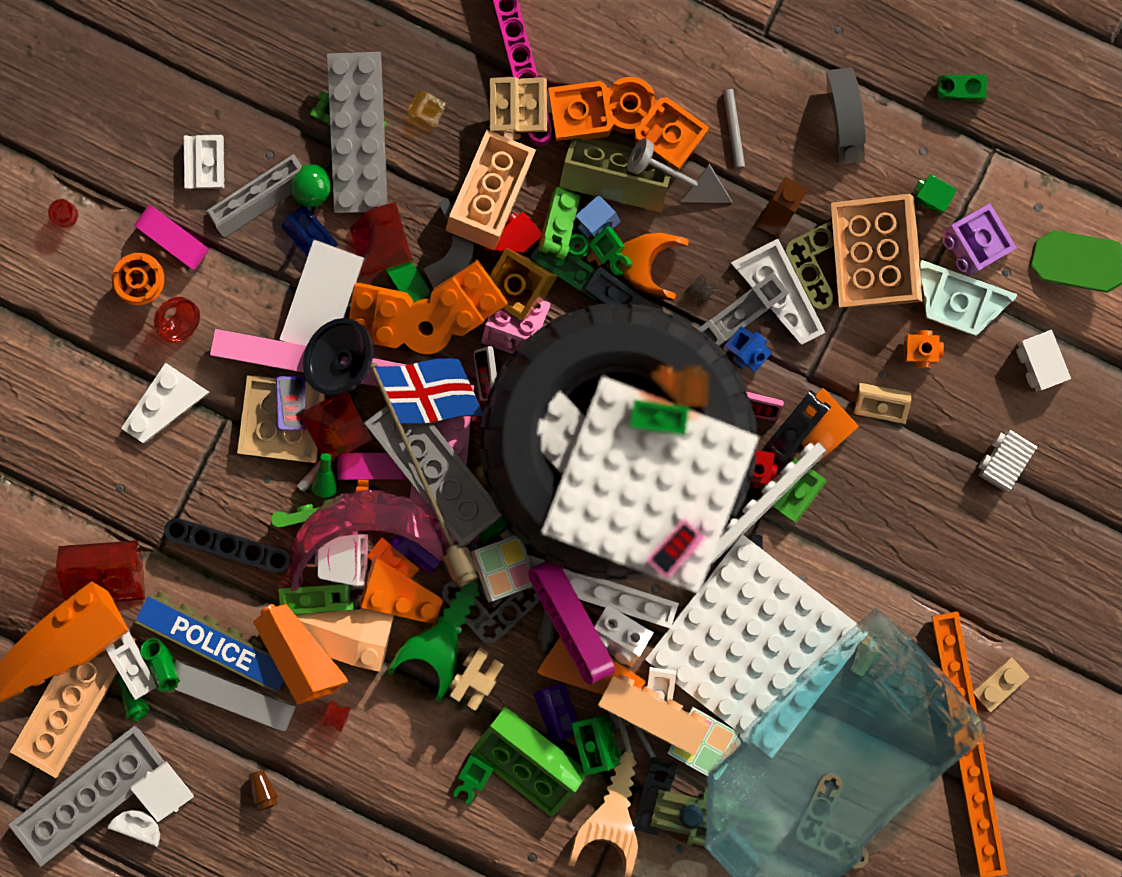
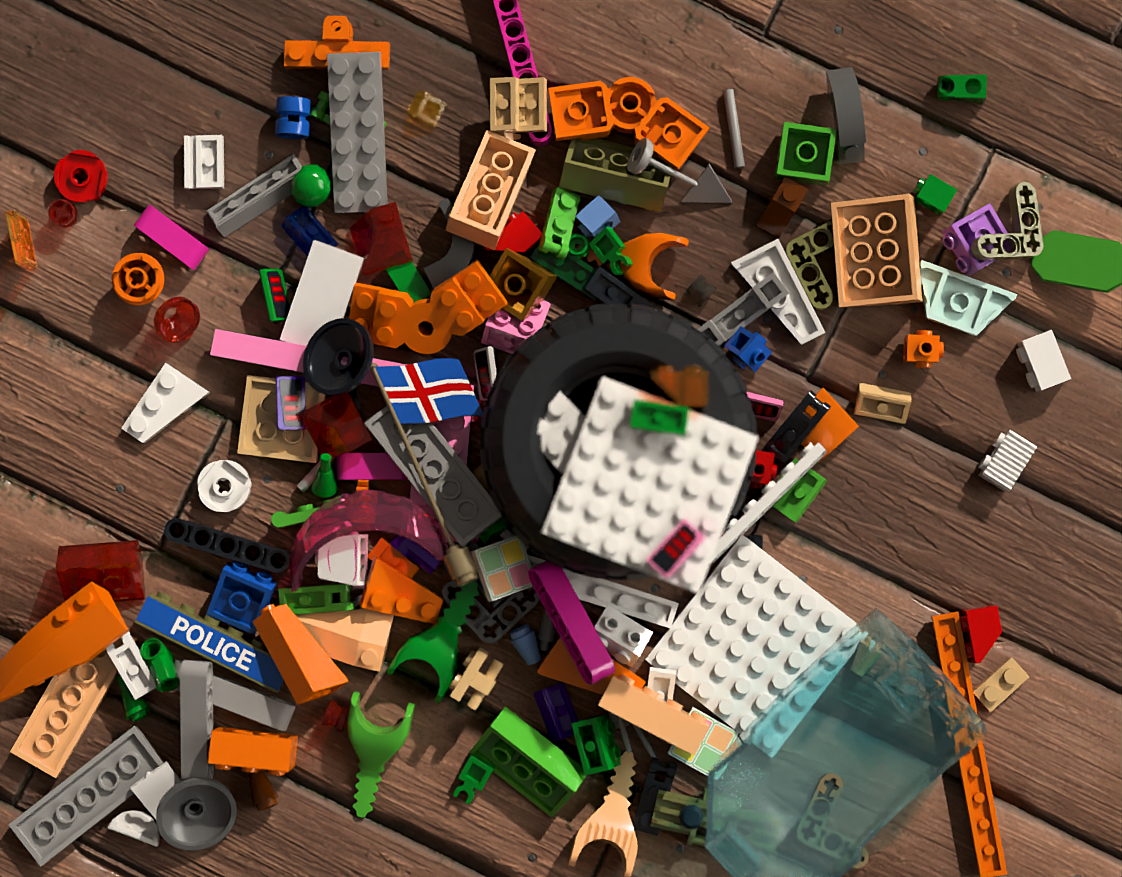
none -> clear orange tile [5,210,37,270]
none -> red plate [54,150,108,204]
none -> dark grey dish [156,778,237,850]
none -> light grey beam [180,660,213,781]
none -> white plate [197,460,252,512]
none -> blue plate [206,561,277,635]
none -> orange brick [208,726,298,776]
none -> slope [259,269,290,324]
none -> blue wheel [275,96,311,139]
none -> orange plate [284,16,390,70]
none -> bright green animal [347,691,415,818]
none -> medium blue cone [509,624,542,665]
none -> bright green brick [774,122,837,186]
none -> red slope [960,605,1002,664]
none -> olive beam [971,182,1043,261]

